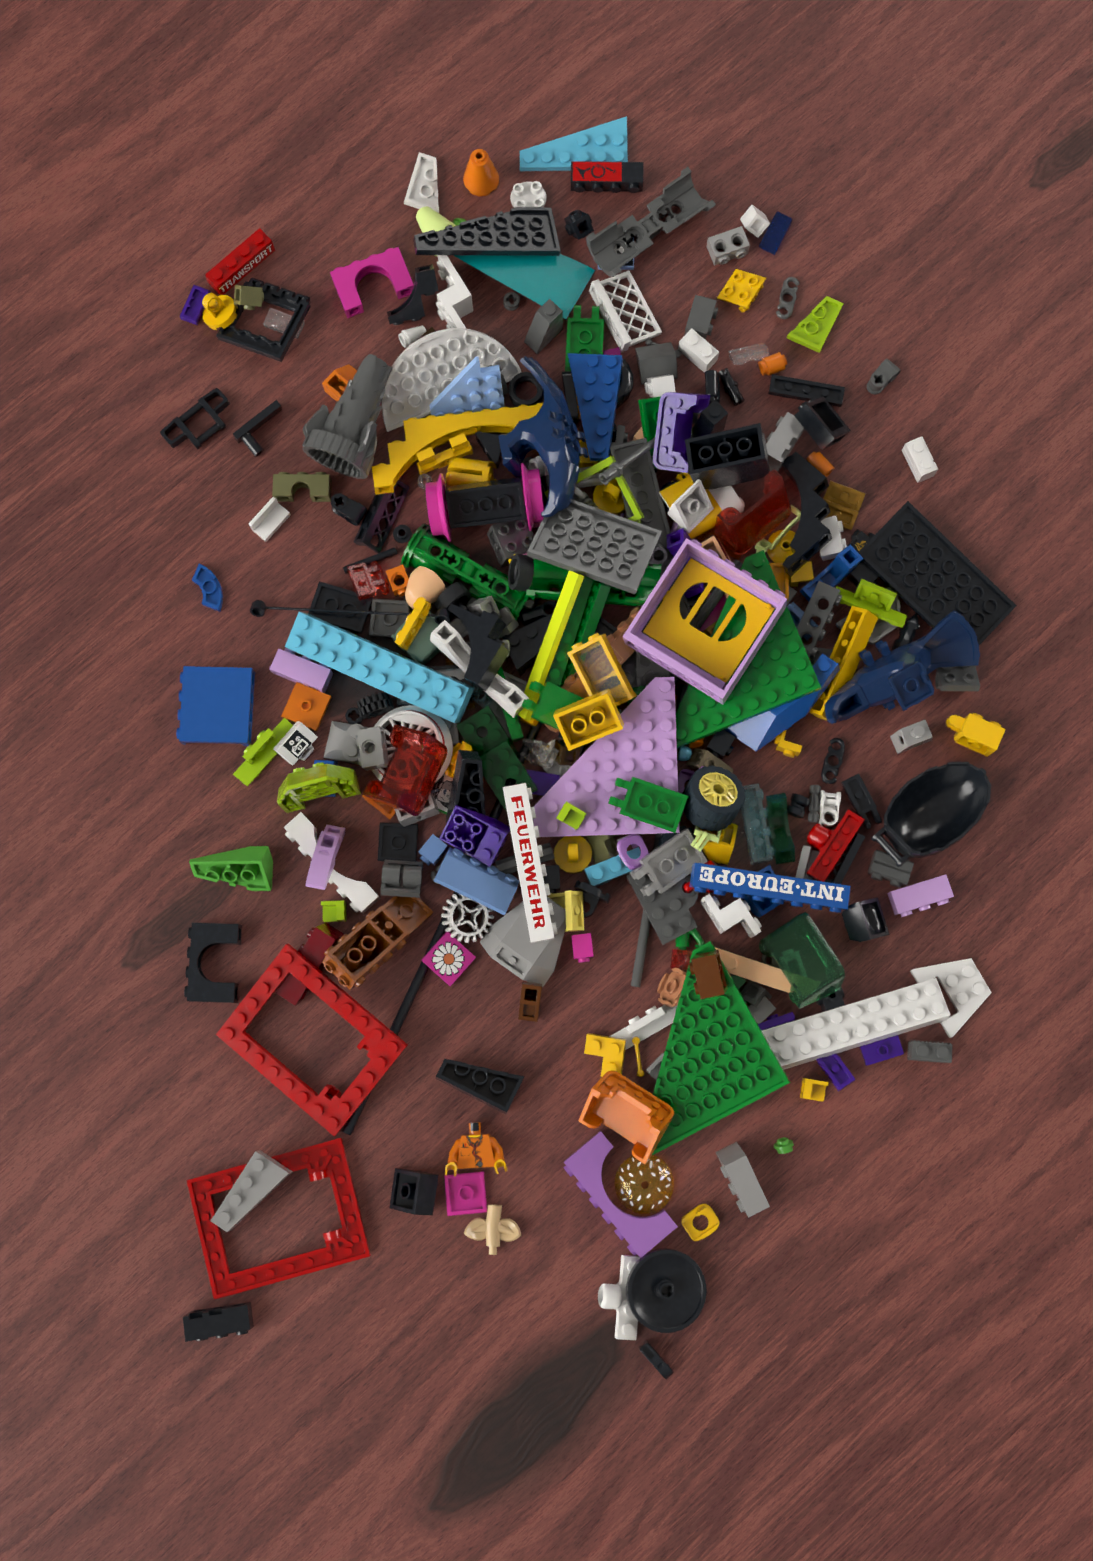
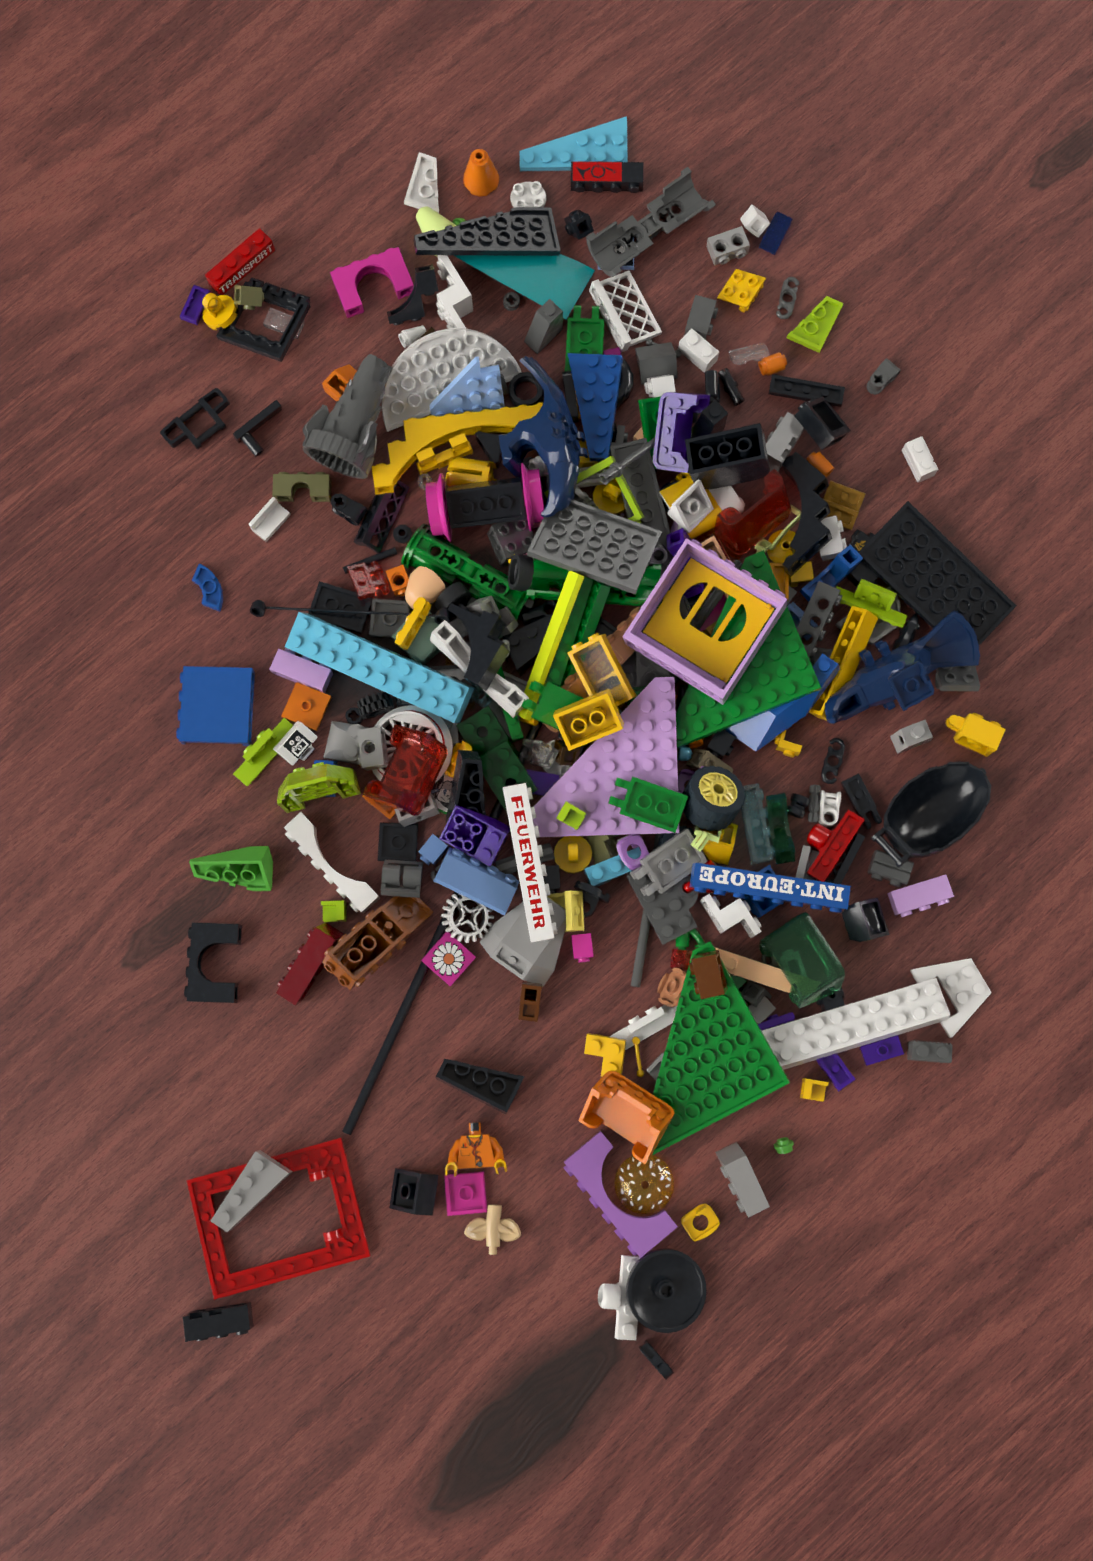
red plate [216,943,408,1137] -> none
lavender slope [306,824,345,890] -> none

